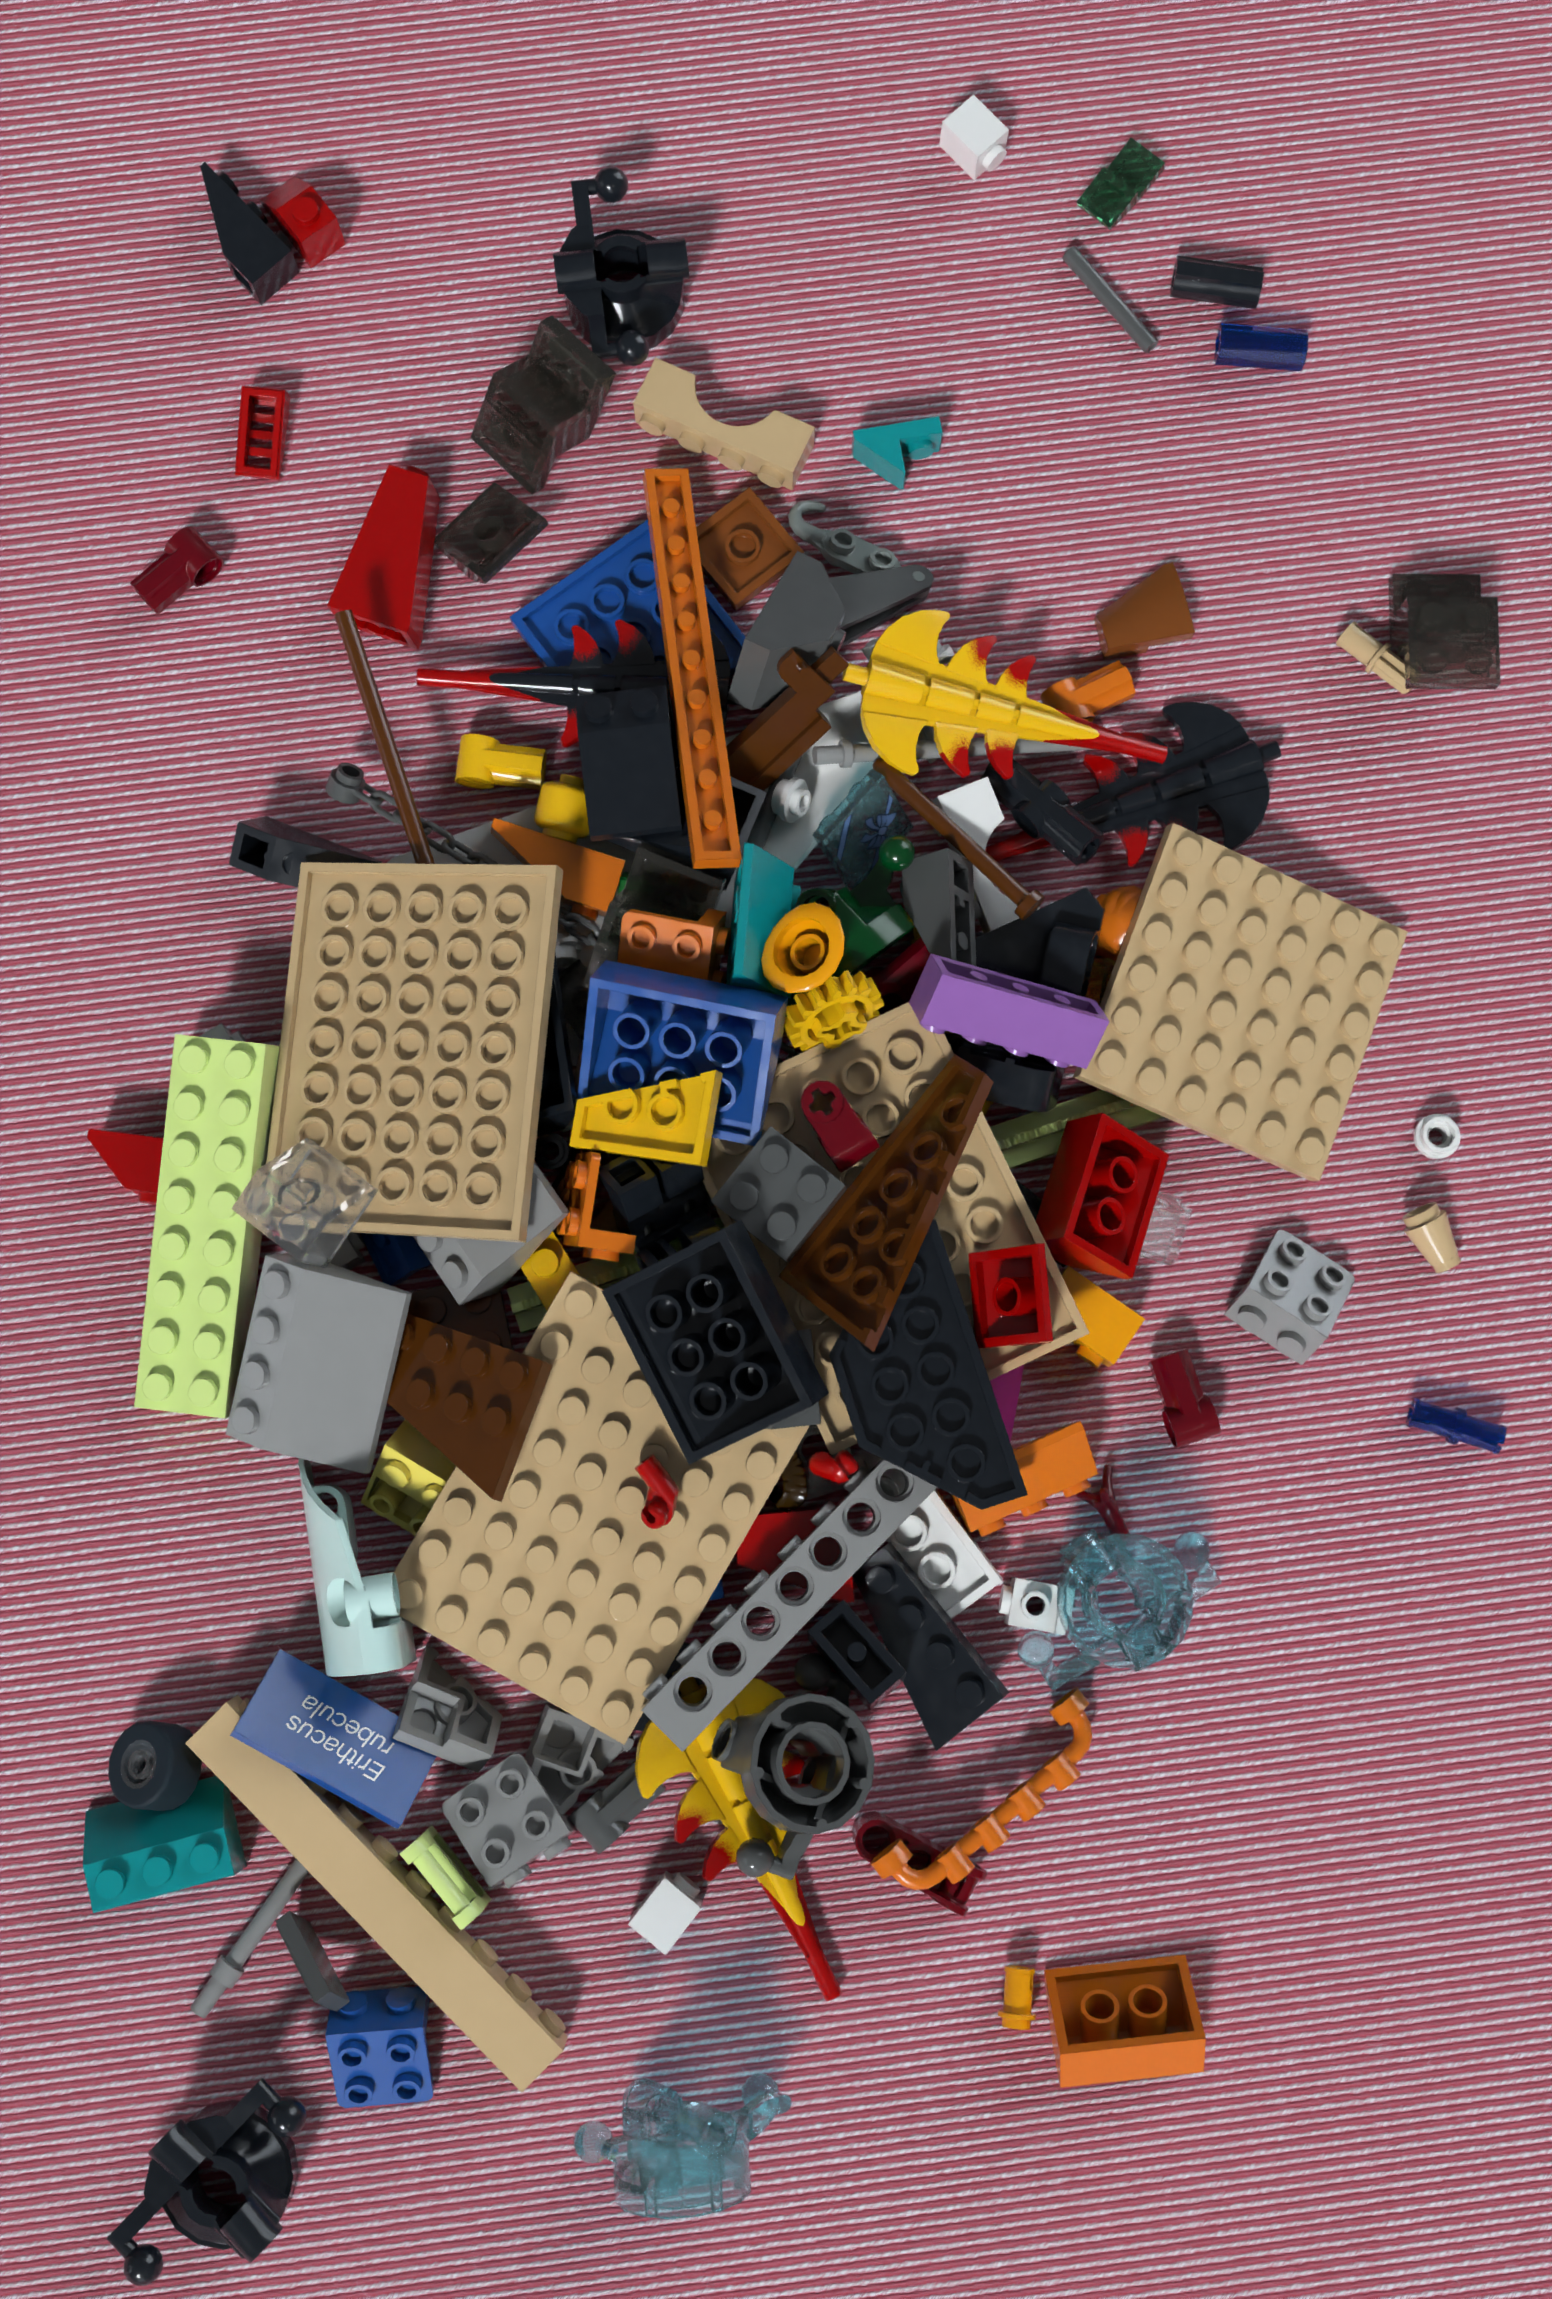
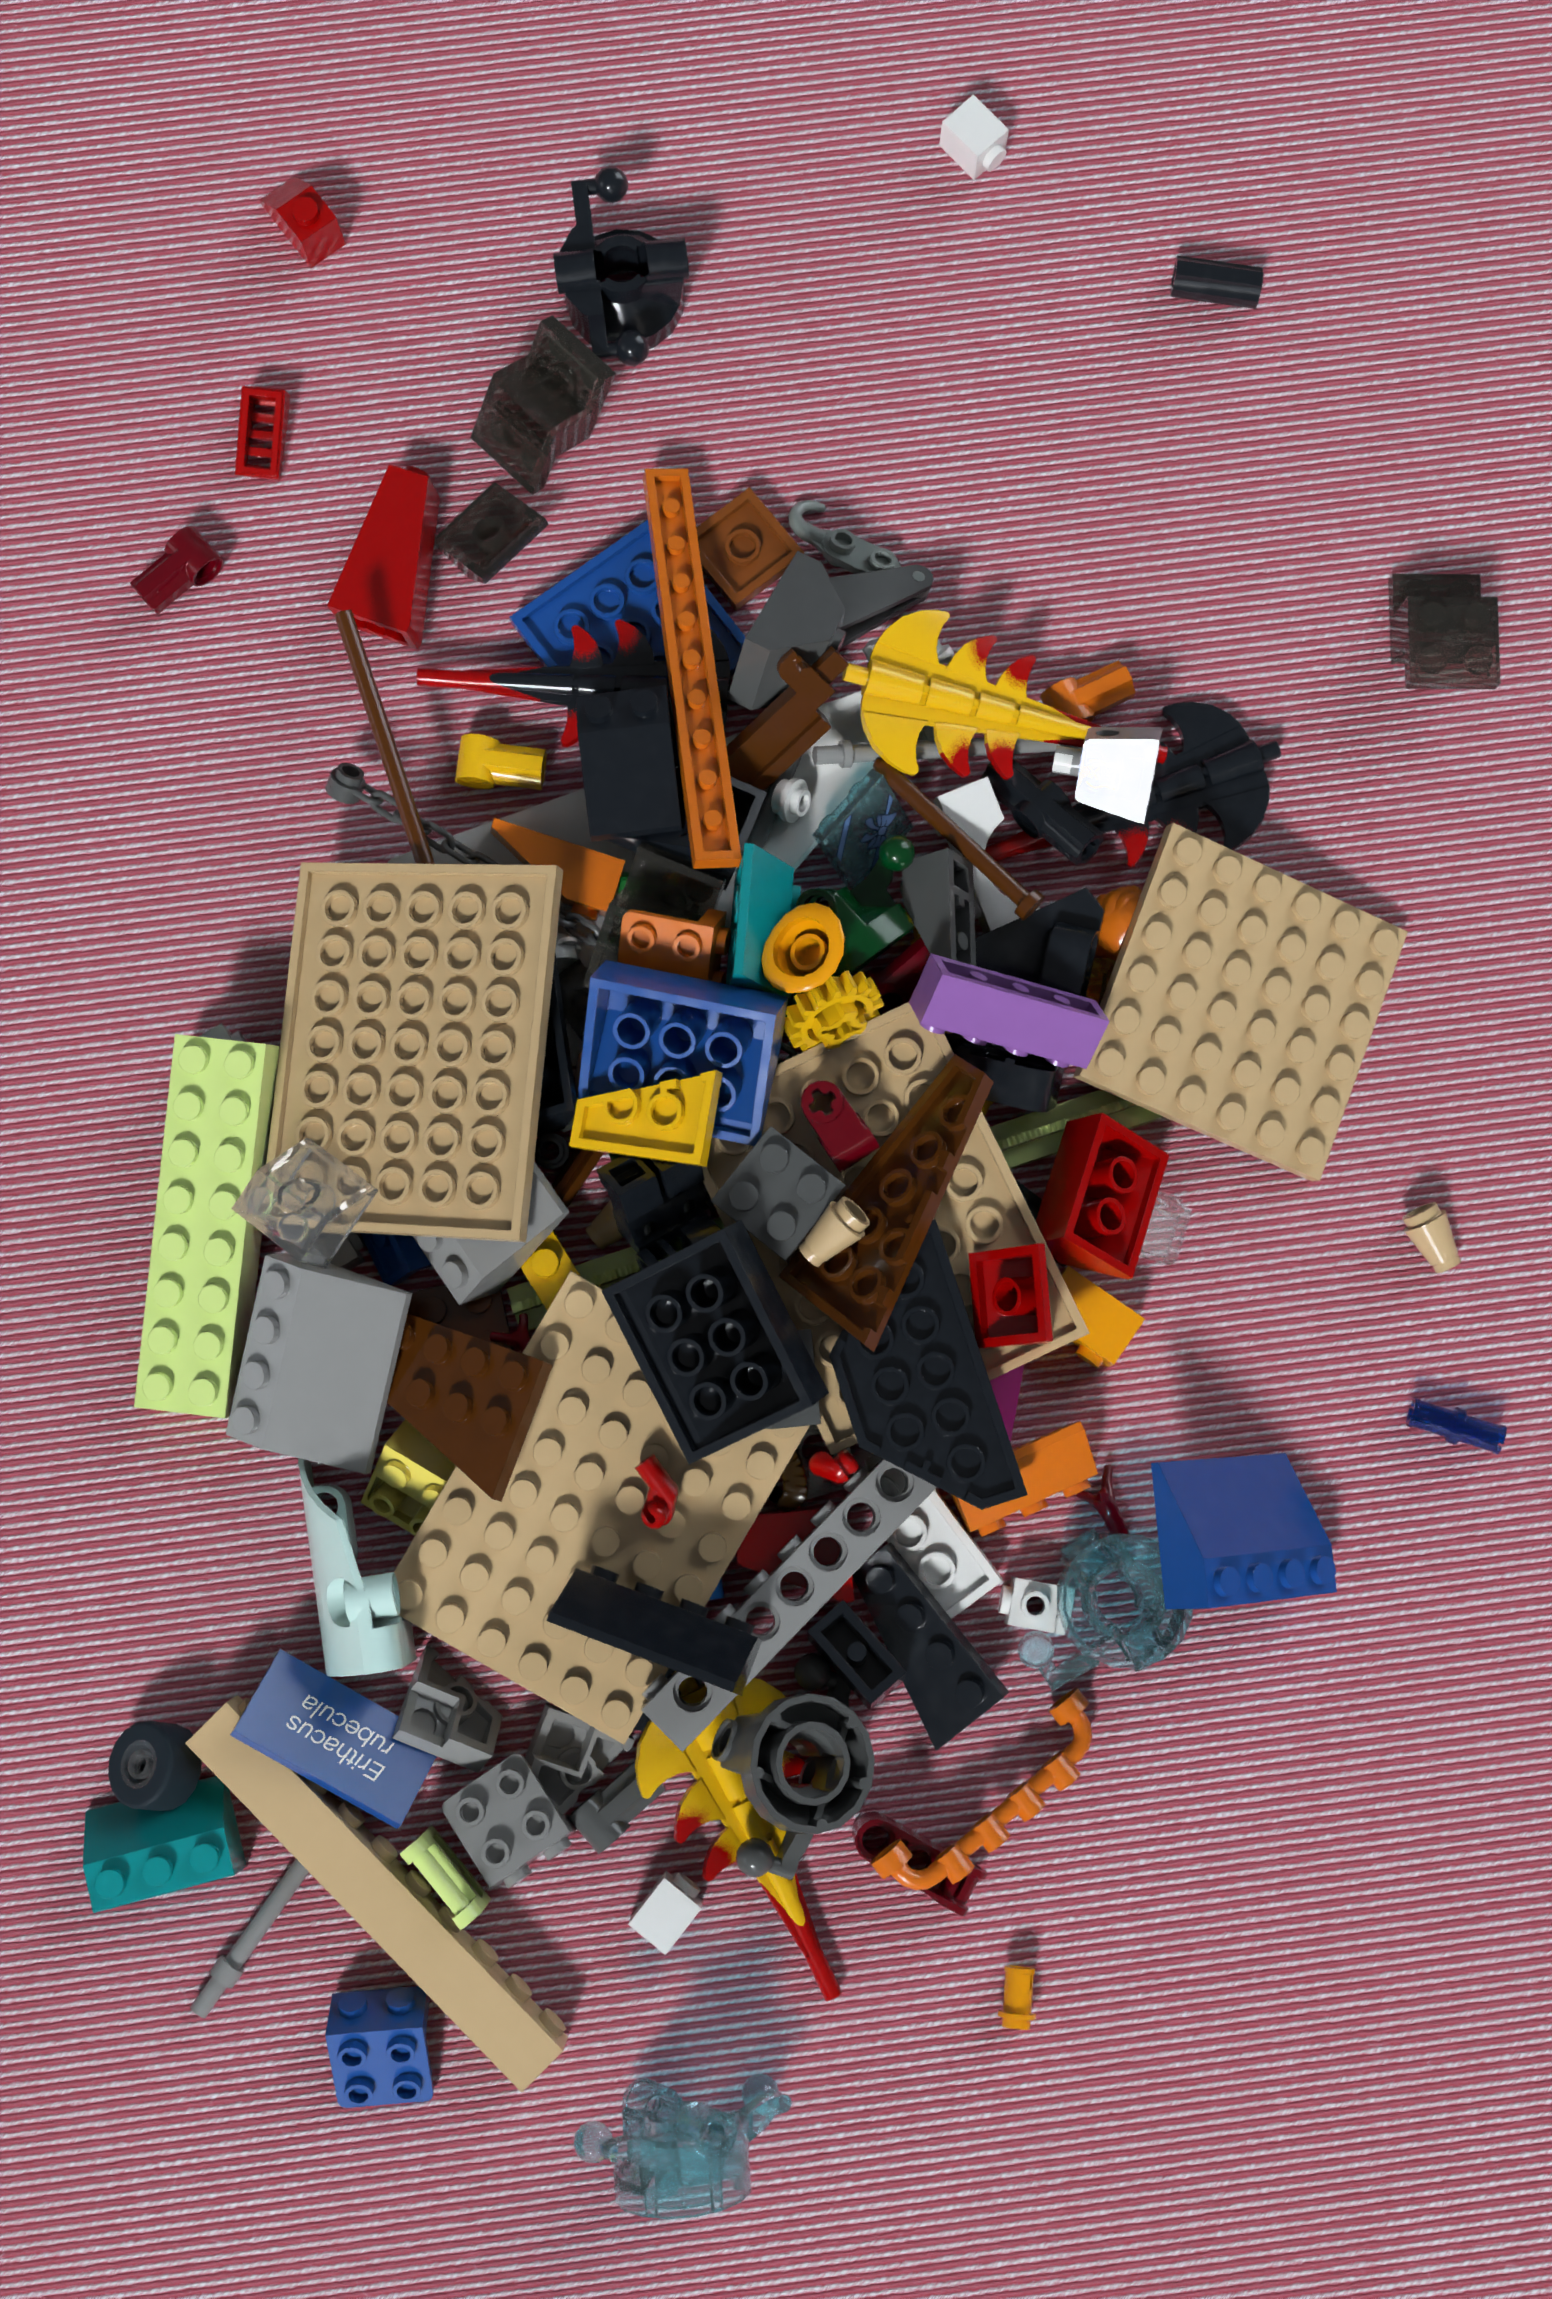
red slope [87,1128,163,1205] -> none
black piece [106,2078,307,2286] -> none
black slope [200,162,299,305] -> none
black slope [229,816,382,887] -> none
dark grey tile [276,1911,350,2012] -> none
yellow head [534,774,590,844] -> none
orange bracket [557,1151,636,1262] -> none
tan arch [633,357,815,491] -> none
teal slope [851,416,943,489] -> none
orange slope [1044,1954,1206,2088] -> none
dark grey piece [1062,246,1159,354] -> none
clear green slope [1077,138,1165,230] -> none
dark orange slope [1094,562,1195,661] -> none
dark red piece [1148,1349,1221,1449] -> none
clear blue axle [1214,323,1309,371] -> none
light grey bracket [1224,1230,1355,1365] -> none
tan axle [1336,621,1421,694] -> none
white plate [1413,1114,1461,1159] -> none
none -> dark red bar [490,1313,532,1353]
none -> black slope [546,1564,762,1696]
none -> tan cone [799,1197,870,1267]
none -> torso [1052,727,1163,824]
none -> blue slope [1151,1453,1337,1609]

